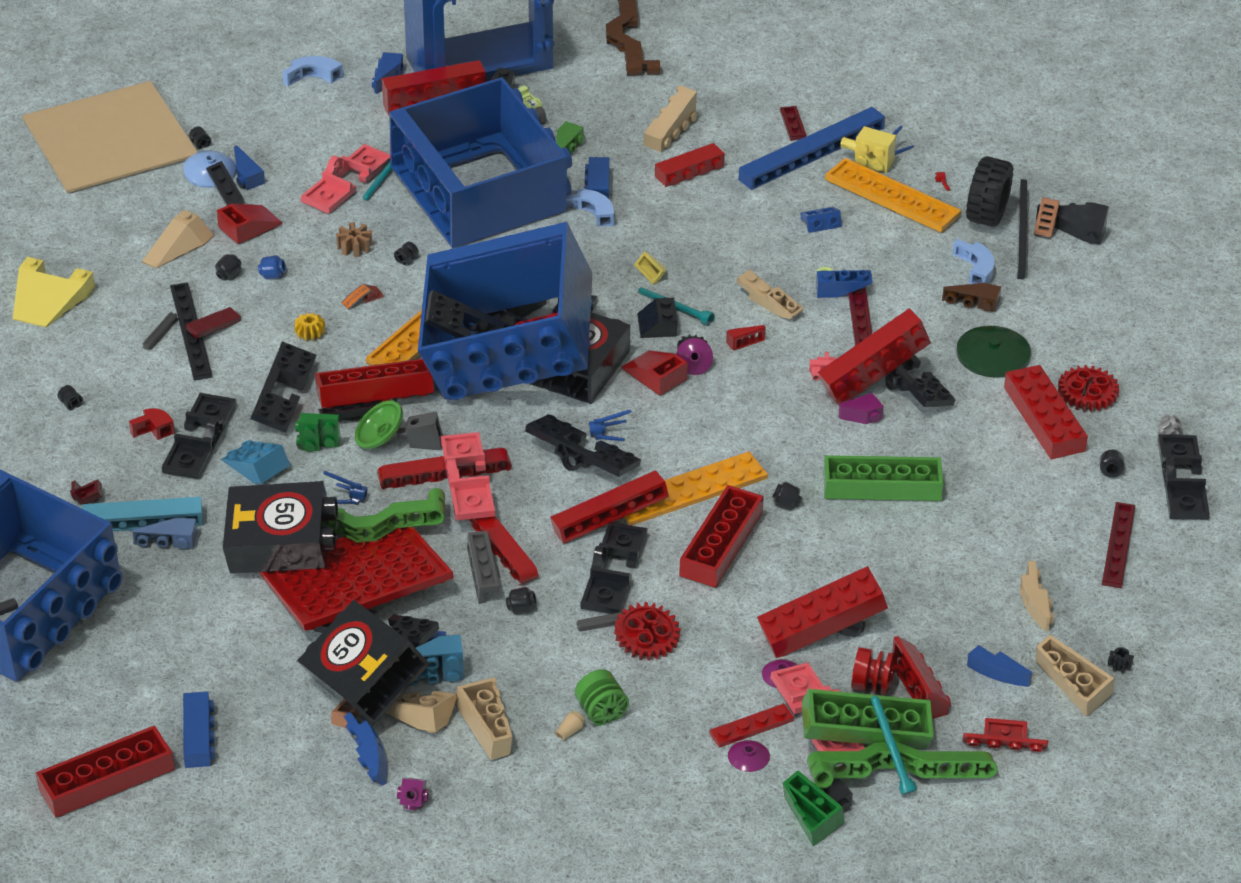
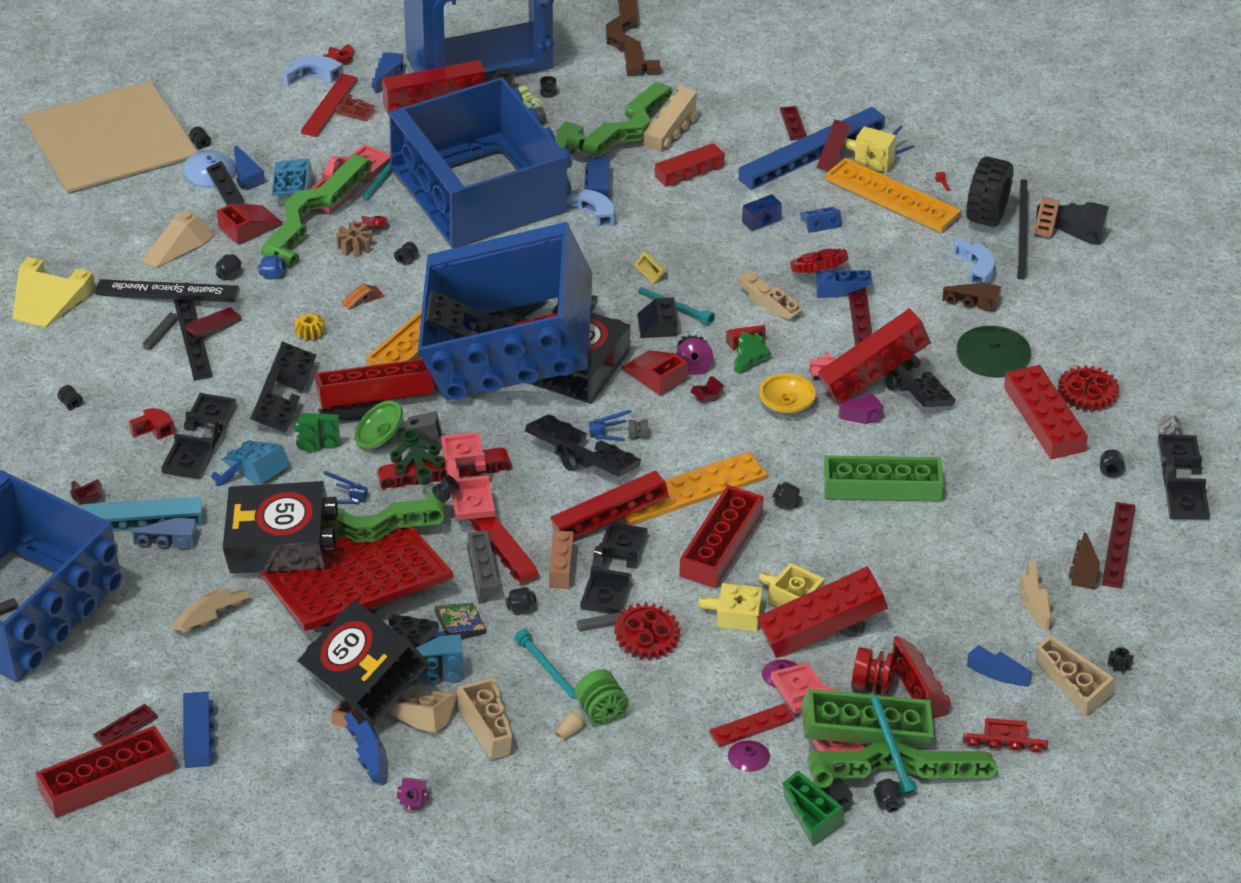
none -> dark red tile [93,704,158,746]
none -> black tile [95,279,240,302]
none -> tan slope [172,588,250,633]
none -> blue bar [211,459,242,486]
none -> bright green beam [261,154,372,268]
none -> dark azure slope [271,159,313,196]
none -> red tile [301,74,358,137]
none -> red plate [323,44,354,64]
none -> clear red slope [335,94,375,122]
none -> red plate [353,216,389,229]
none -> dark green plant [390,430,445,485]
none -> black wheel [432,475,460,502]
none -> tile [434,603,487,637]
none -> teal piece [514,629,576,699]
none -> black wheel [540,76,557,98]
none -> nougat arch [549,531,573,589]
none -> bright green beam [566,82,673,157]
none -> dark grey wheel [628,419,648,439]
none -> dark red bracket [690,376,724,403]
none -> light yellow brick [699,583,762,631]
none -> green rock [734,332,771,373]
none -> clear blue brick [742,194,782,231]
none -> yellow dish [759,373,816,413]
none -> light yellow brick [759,563,825,607]
none -> red gear [790,248,849,273]
none -> dark red tile [817,119,851,171]
none -> black head [873,779,904,812]
none -> reddish brown slope [1069,532,1100,590]

